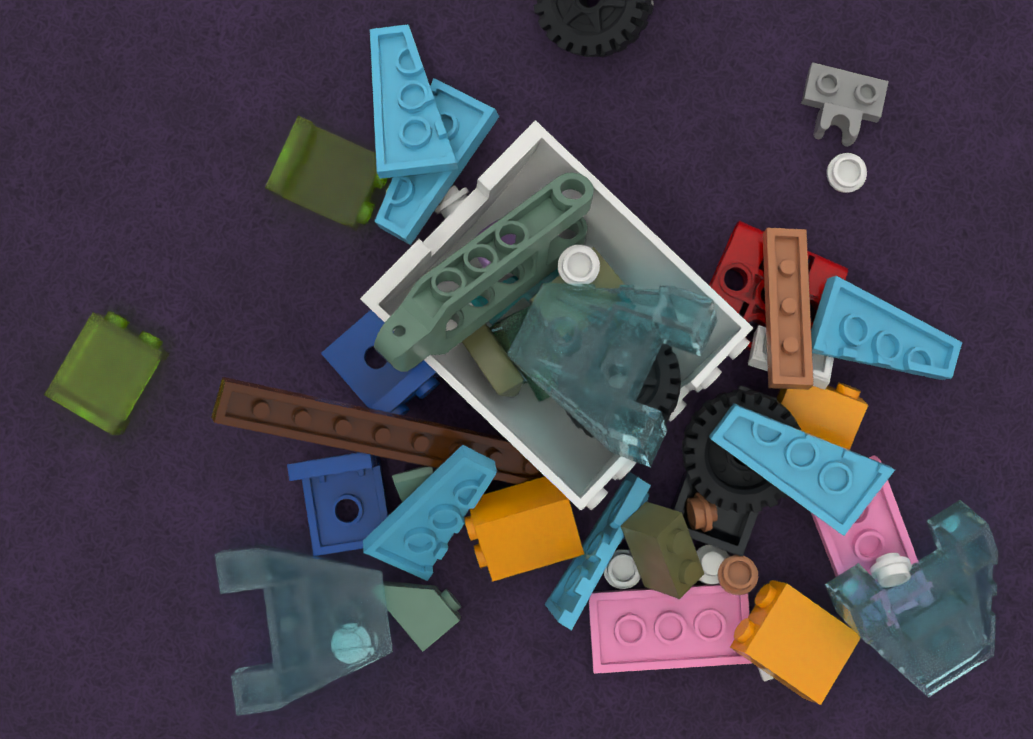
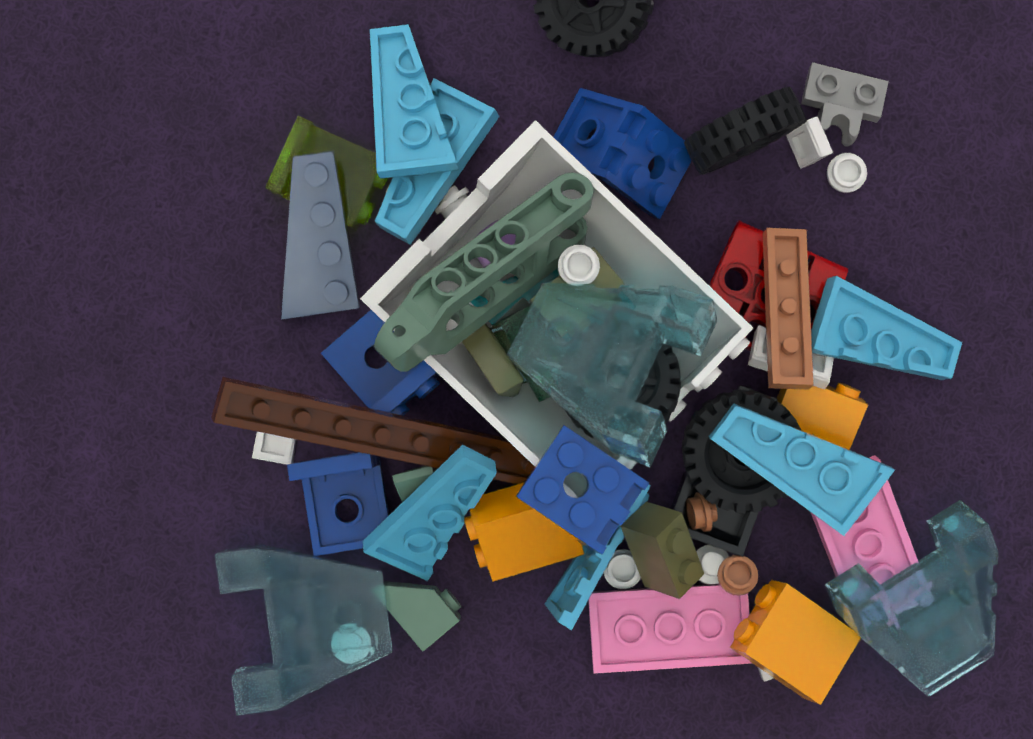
clear neon green panel [44,310,170,435] -> none
white plate [870,553,912,587] -> none
none -> white tile [252,432,297,464]
none -> sand blue wing [281,150,360,320]
none -> blue bracket [515,425,649,554]
none -> blue bracket [553,88,692,219]
none -> black wheel [684,87,807,175]
none -> white tile [786,116,833,169]

